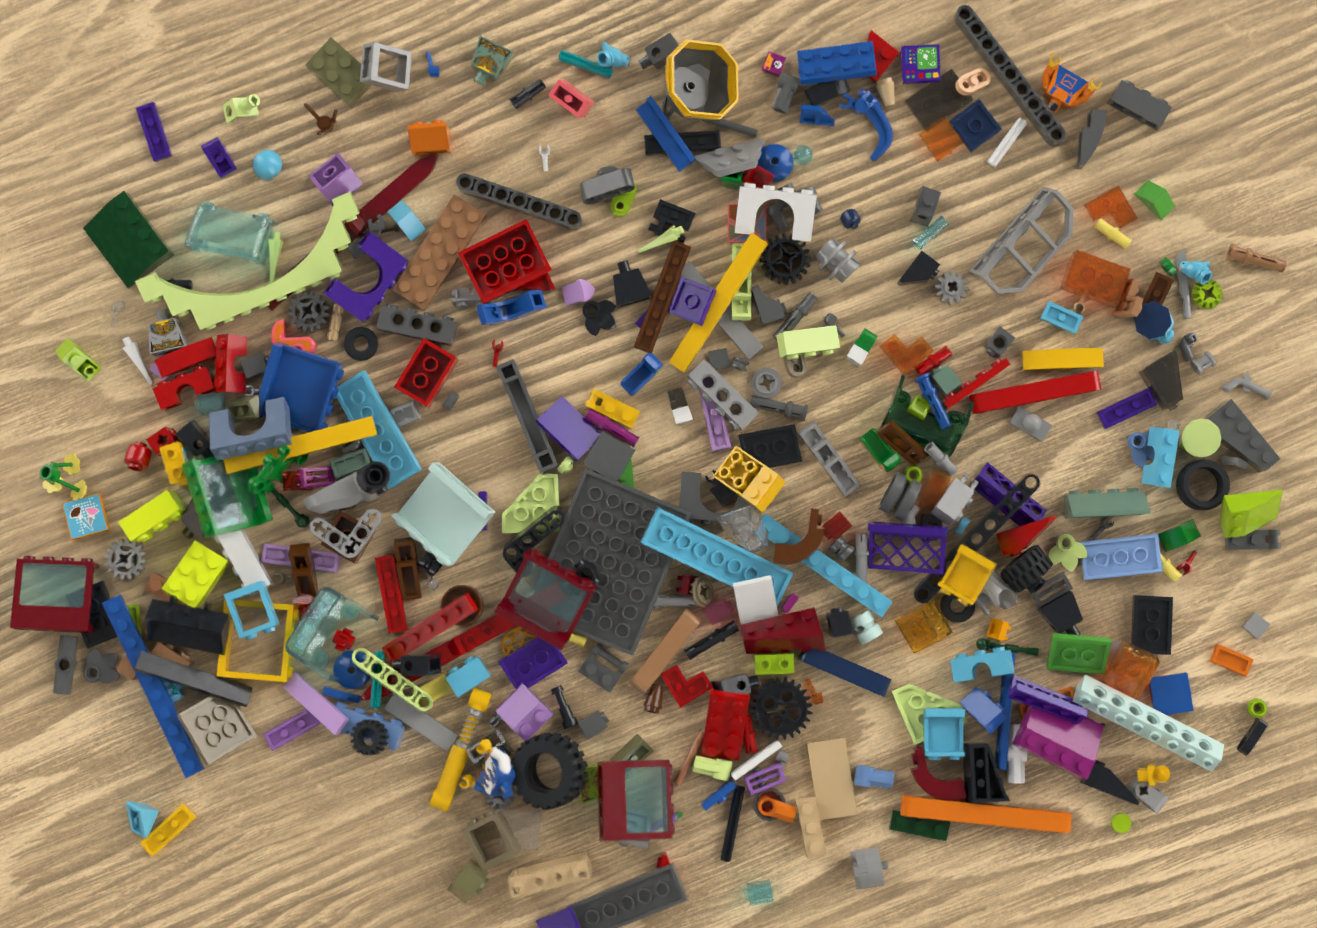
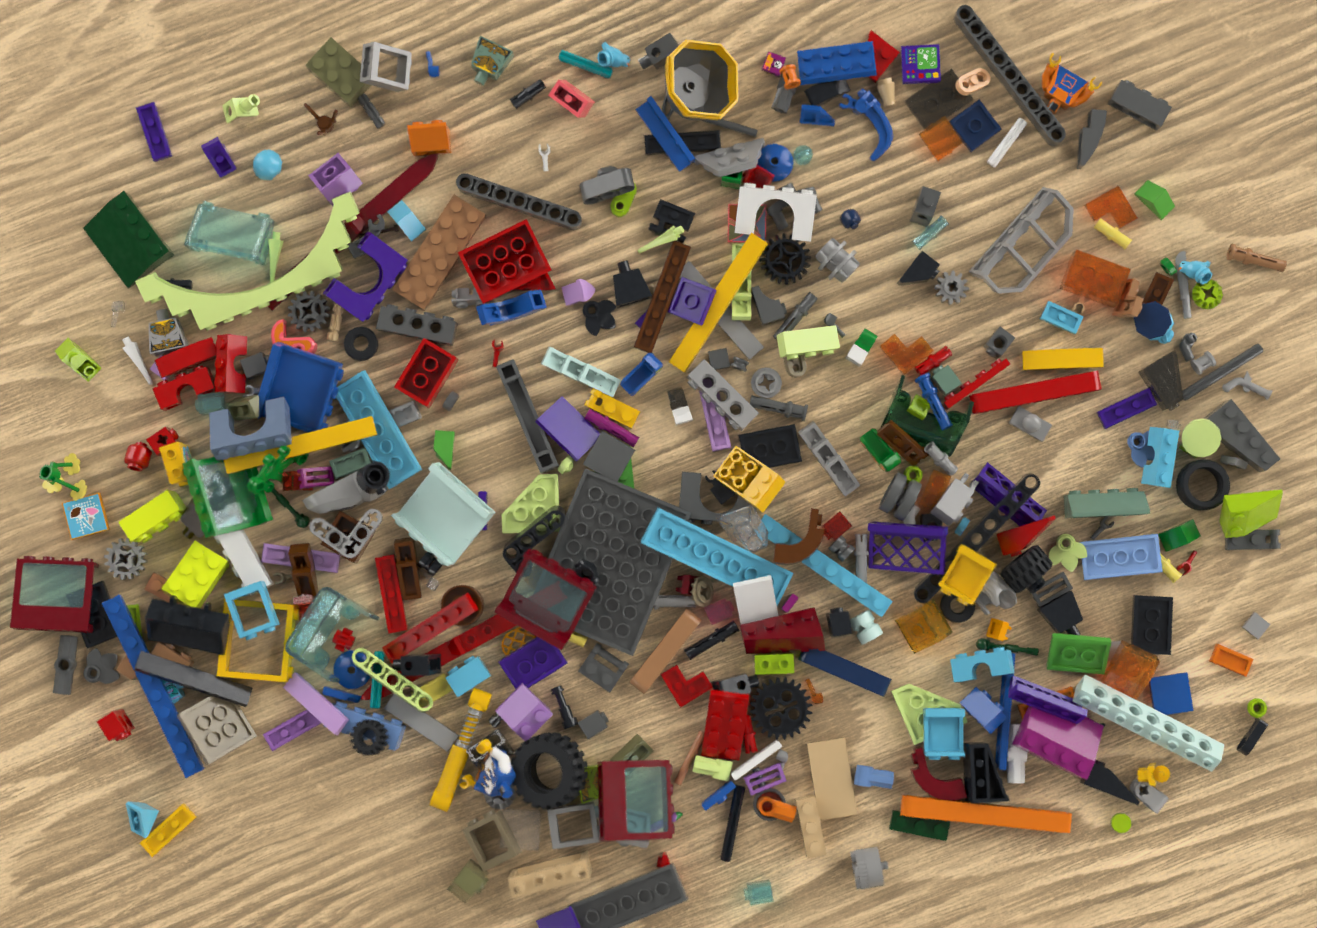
black torso [176,420,214,459] -> none
reddish brown cone [643,684,663,714] -> none
none -> red brick [97,709,135,742]
none -> dark grey axle [358,94,385,129]
none -> bright green slope [433,430,455,470]
none -> light aqua slope [541,347,621,397]
none -> light grey window [547,802,599,849]
none -> orange bush [779,64,801,89]
none -> dark grey axle [1179,344,1264,401]

